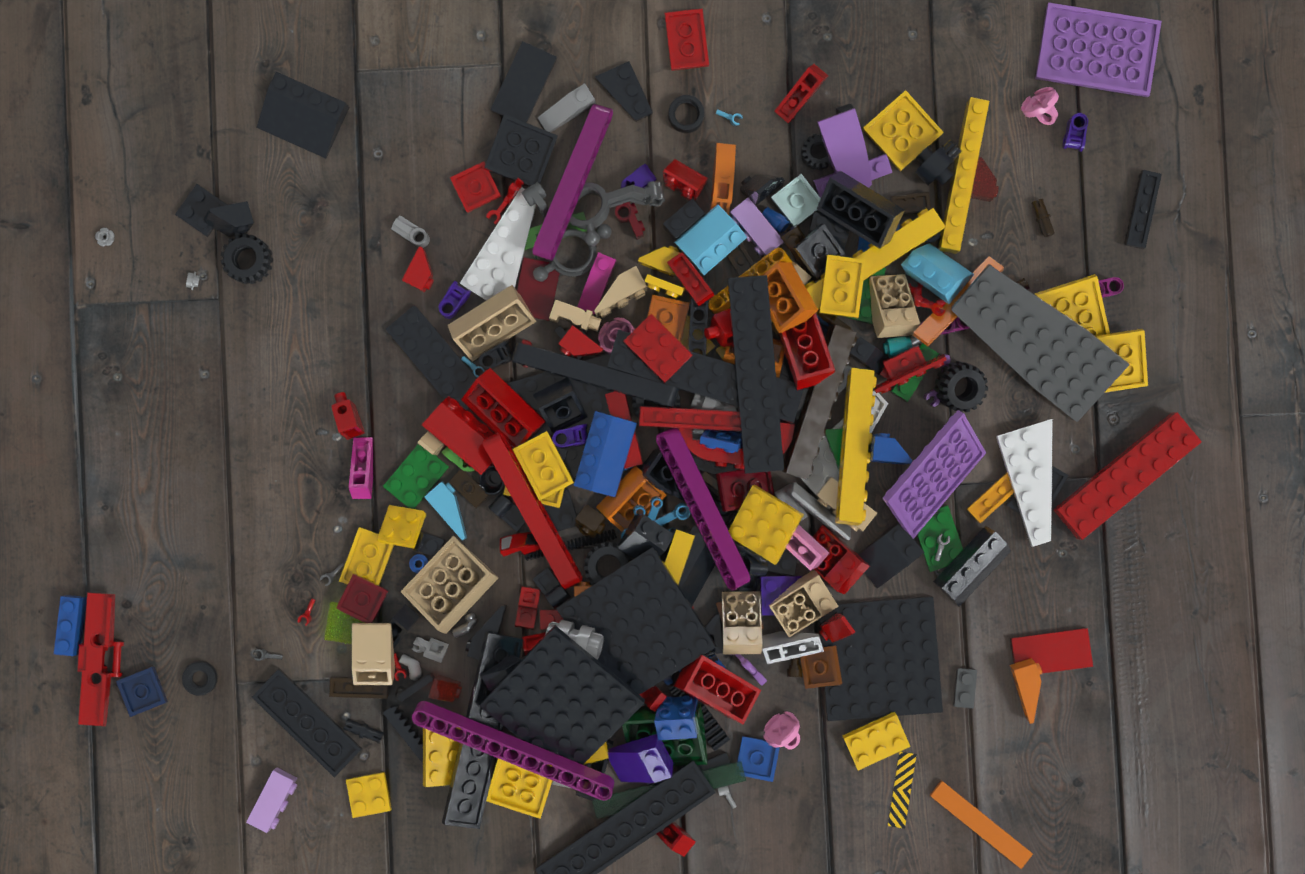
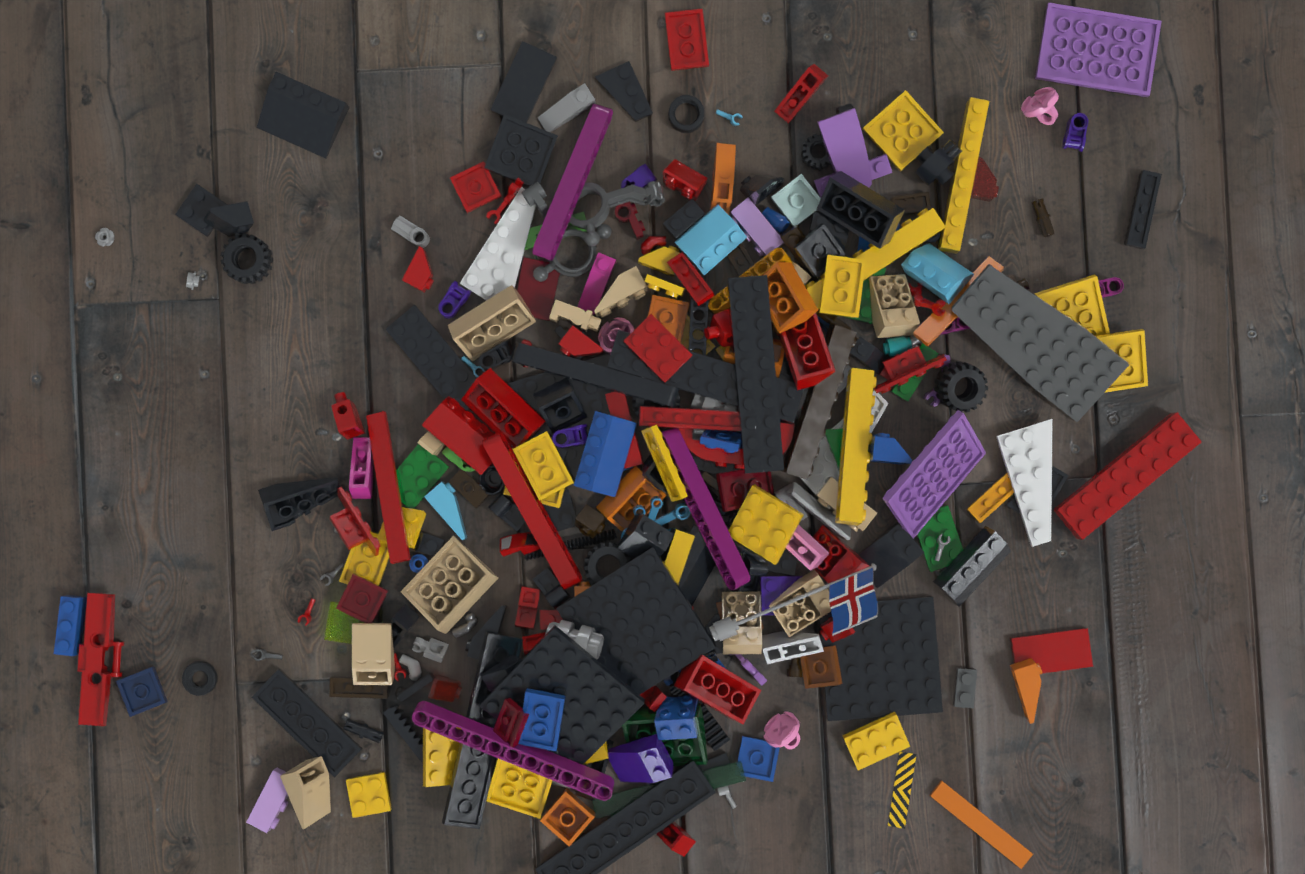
none -> black wedge [258,477,340,531]
none -> tan slope [280,756,331,829]
none -> red bracket [330,486,381,556]
none -> red tile [366,411,411,564]
none -> dark red plate [493,698,529,748]
none -> blue plate [518,688,566,751]
none -> orange brick [540,788,596,846]
none -> red arm [640,236,666,255]
none -> yellow plate [641,425,688,502]
none -> flag [709,563,878,641]

